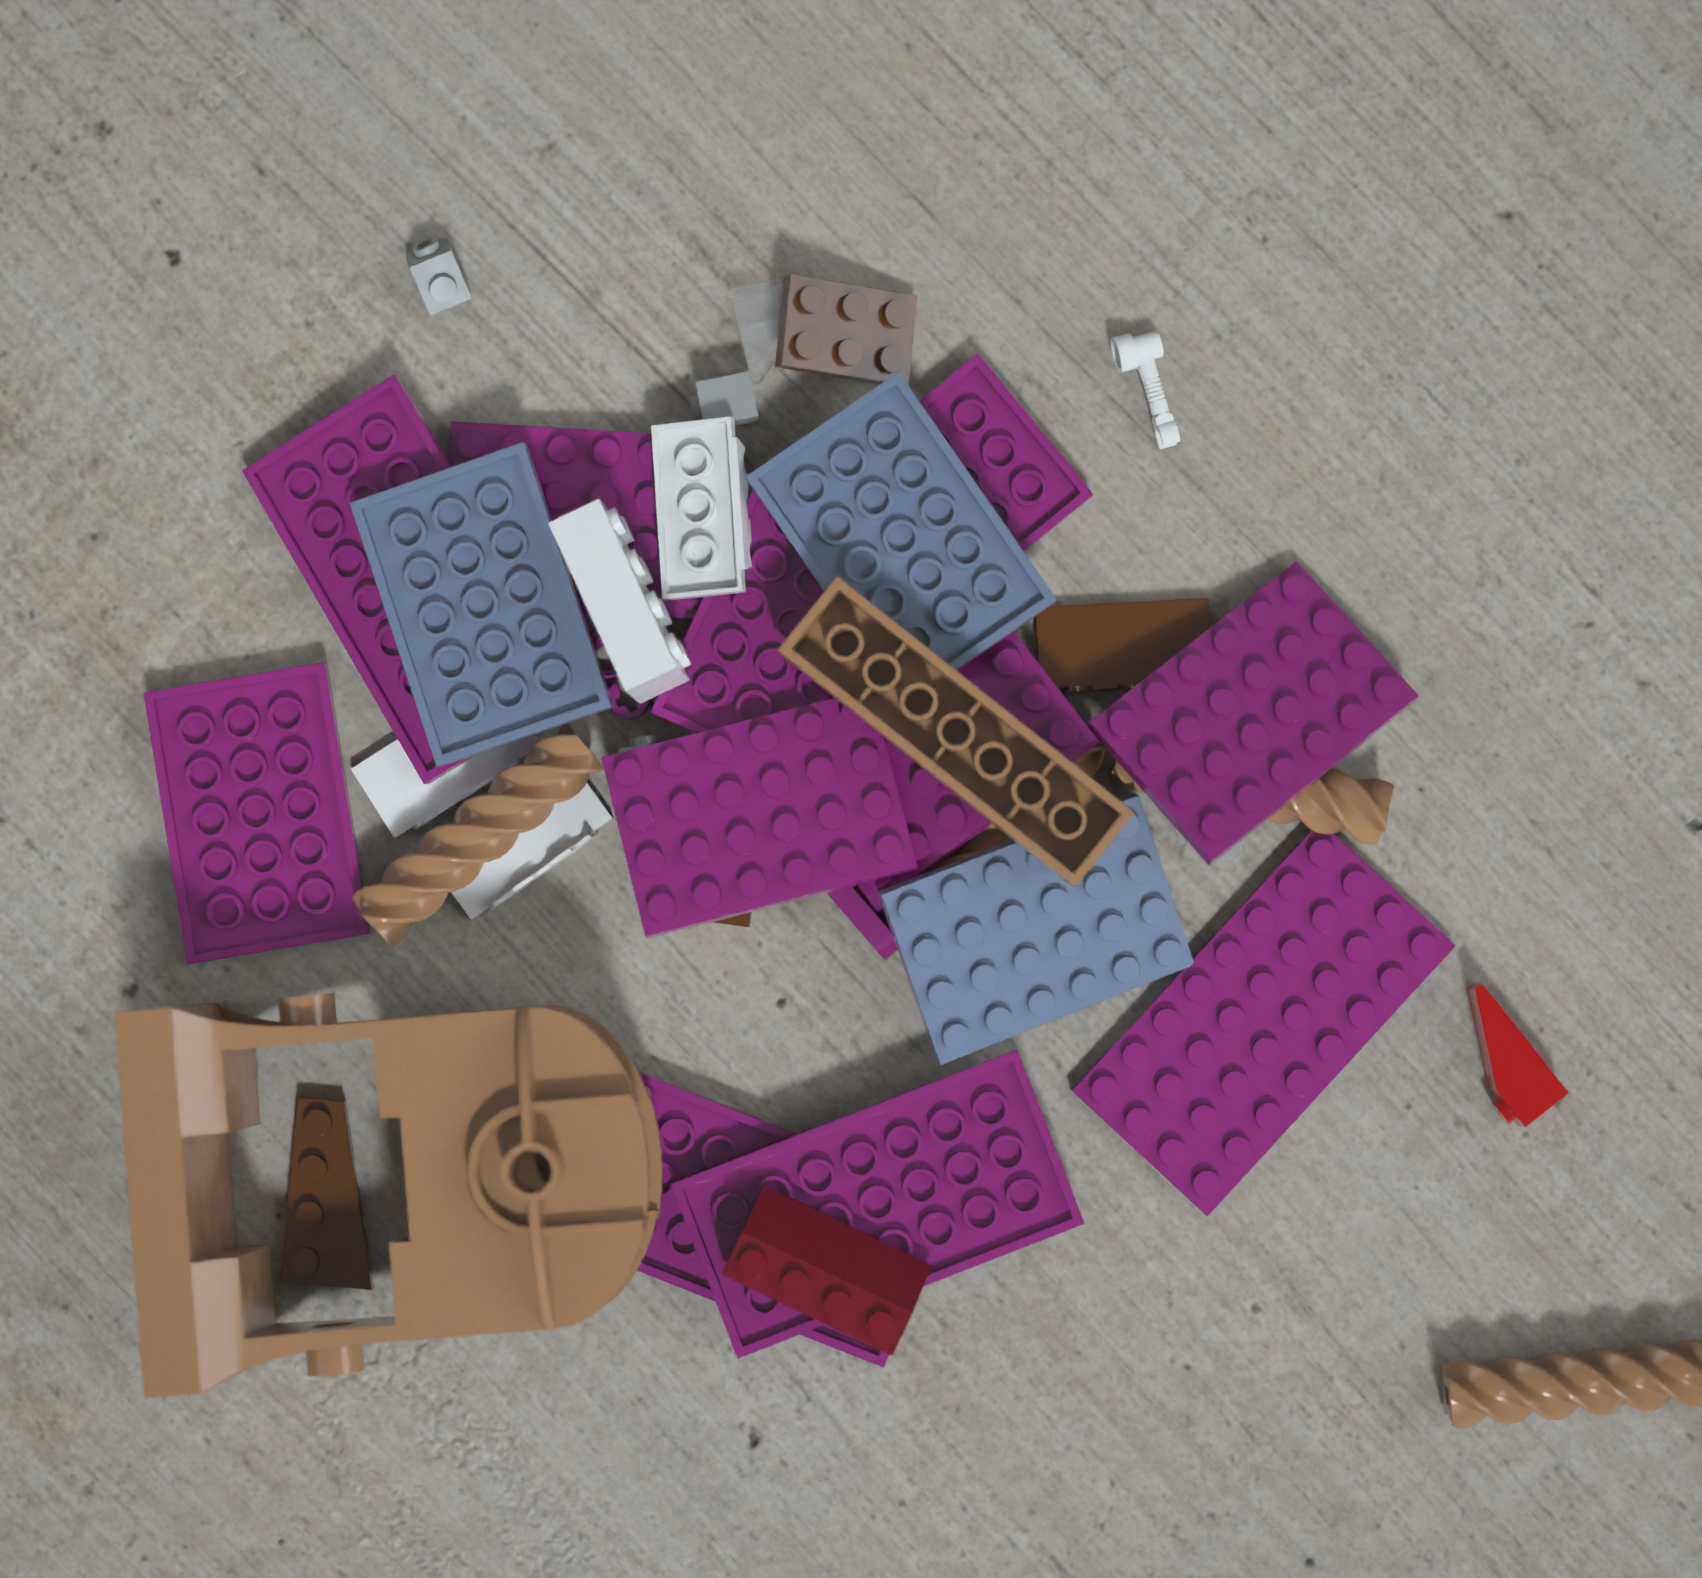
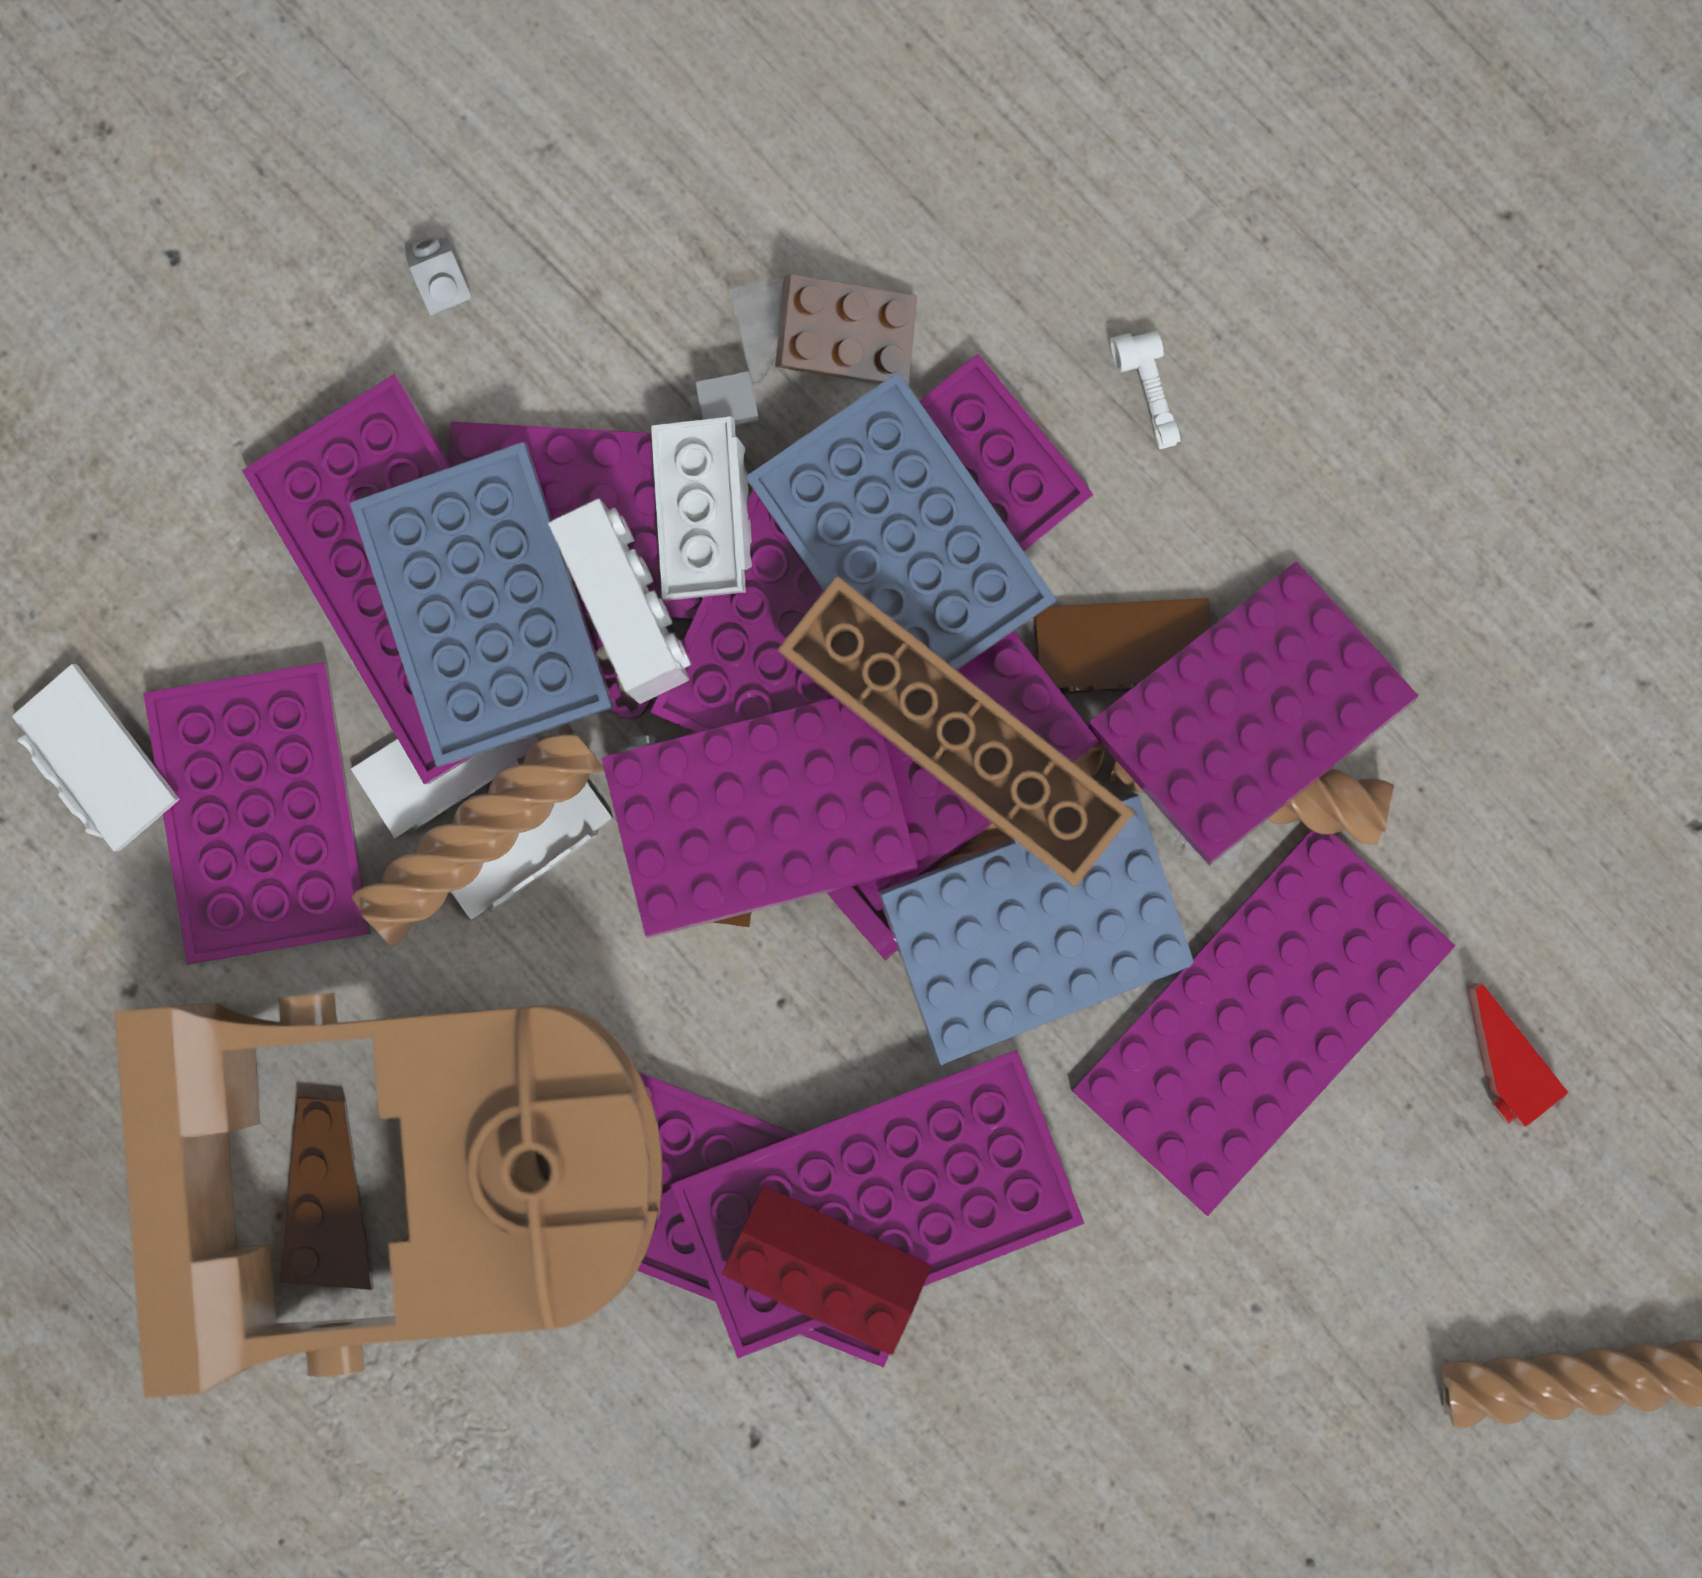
none -> white piece [12,664,180,852]

